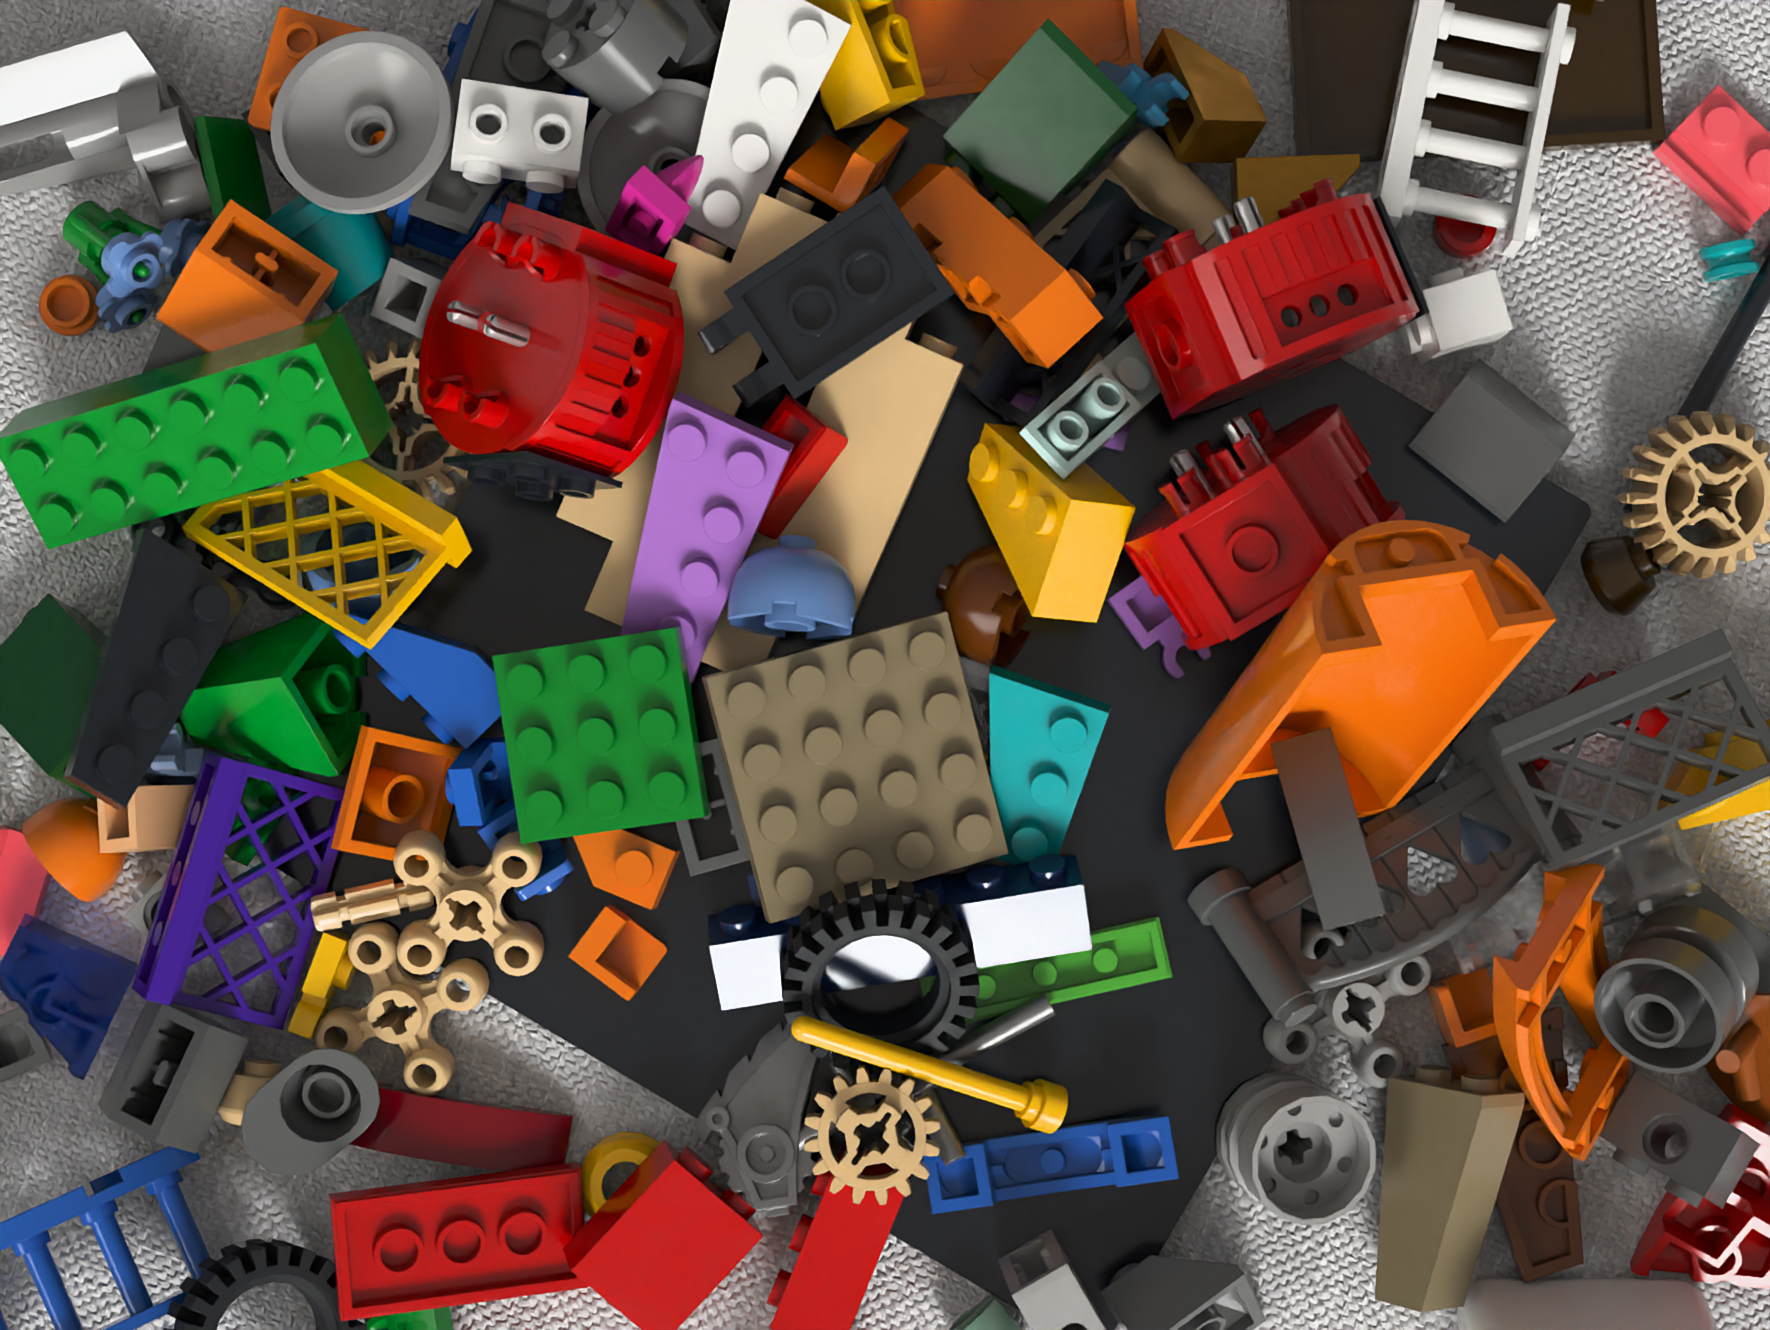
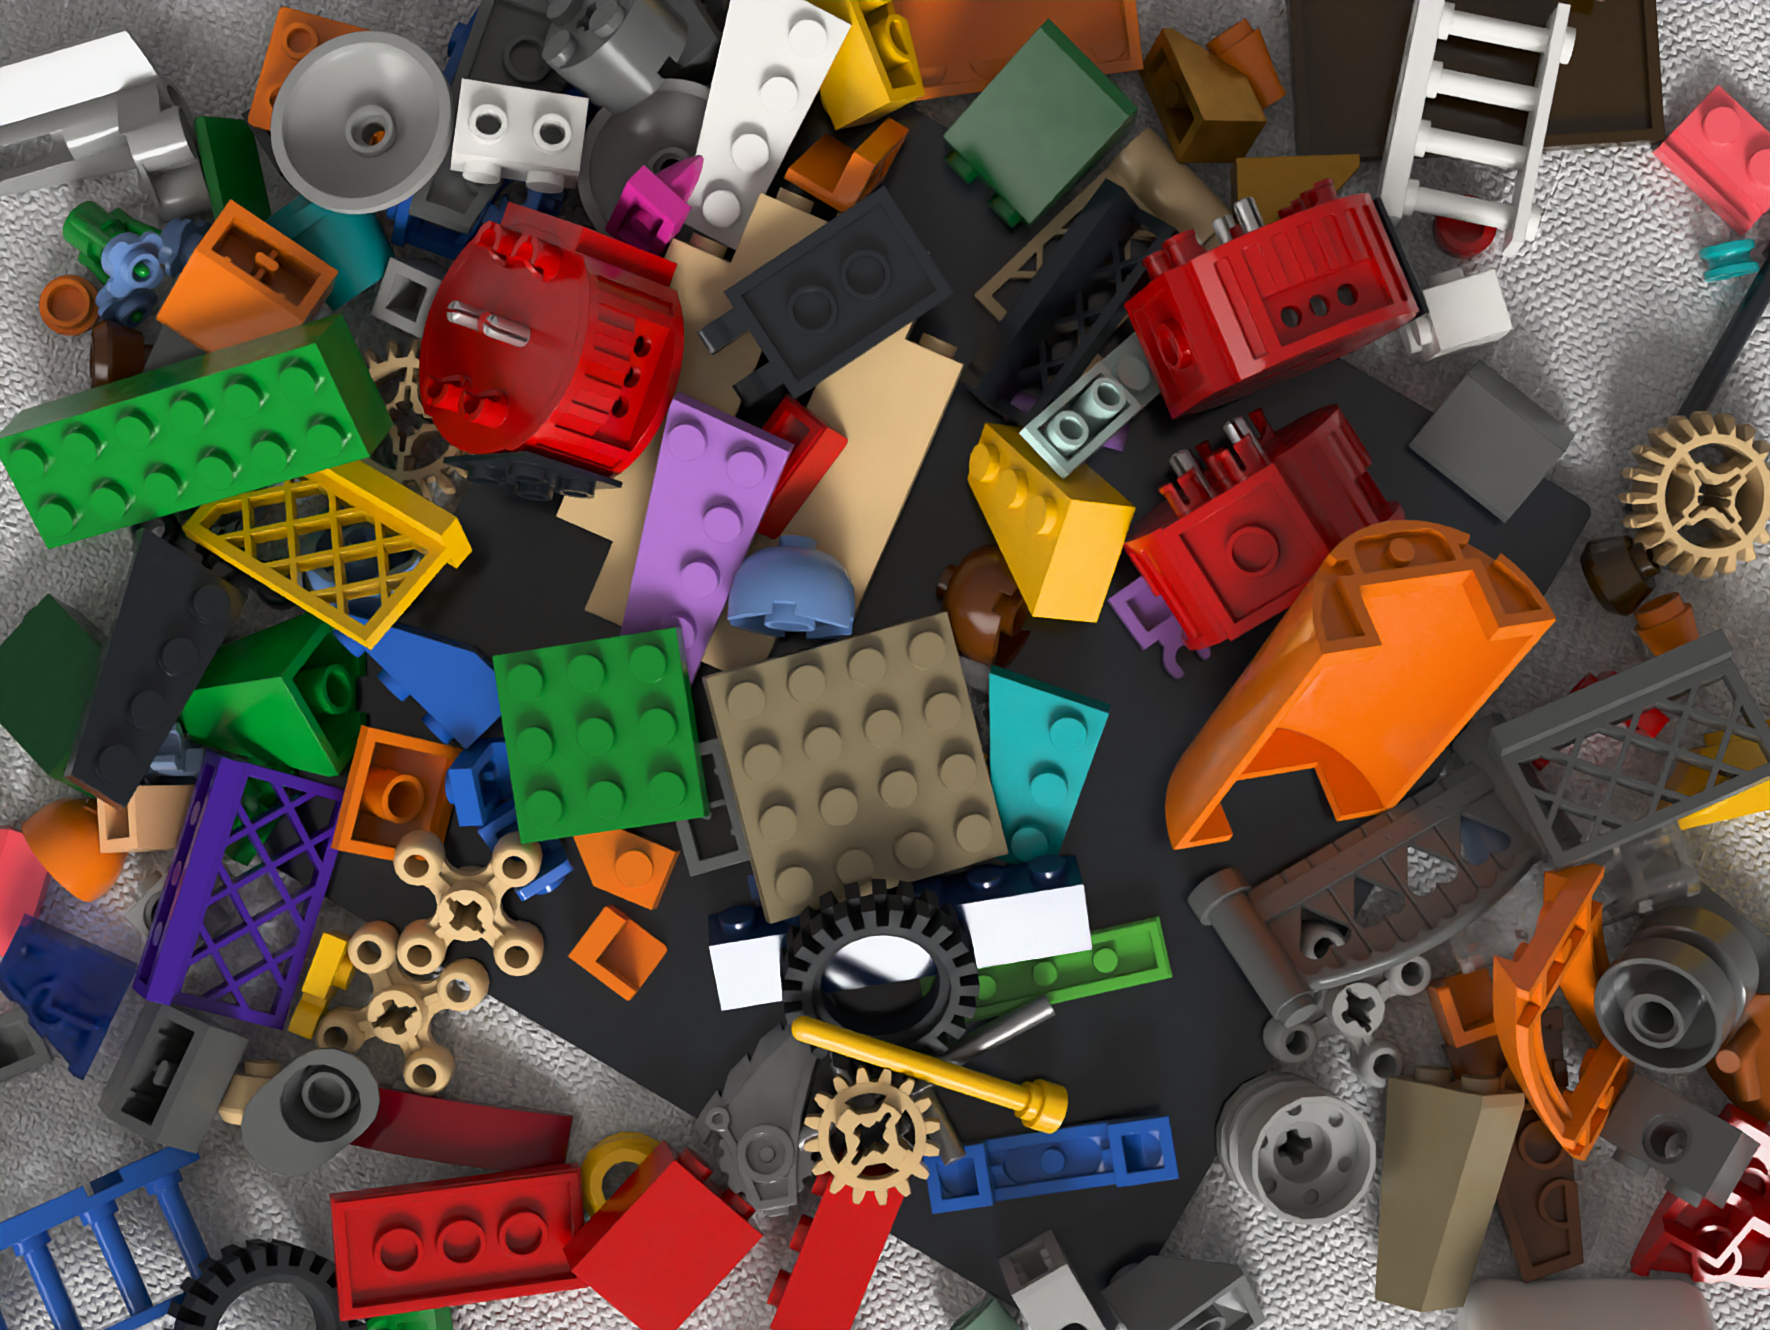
tan axle [310,878,434,932] -> none
orange brick [891,163,1104,368] -> none
dark azure plate [1097,60,1189,128] -> none
dark grey slope [1270,726,1386,931] -> none
none -> reddish brown cone [89,319,154,389]
none -> orange cone [1205,18,1287,110]
none -> orange cone [1633,592,1699,657]

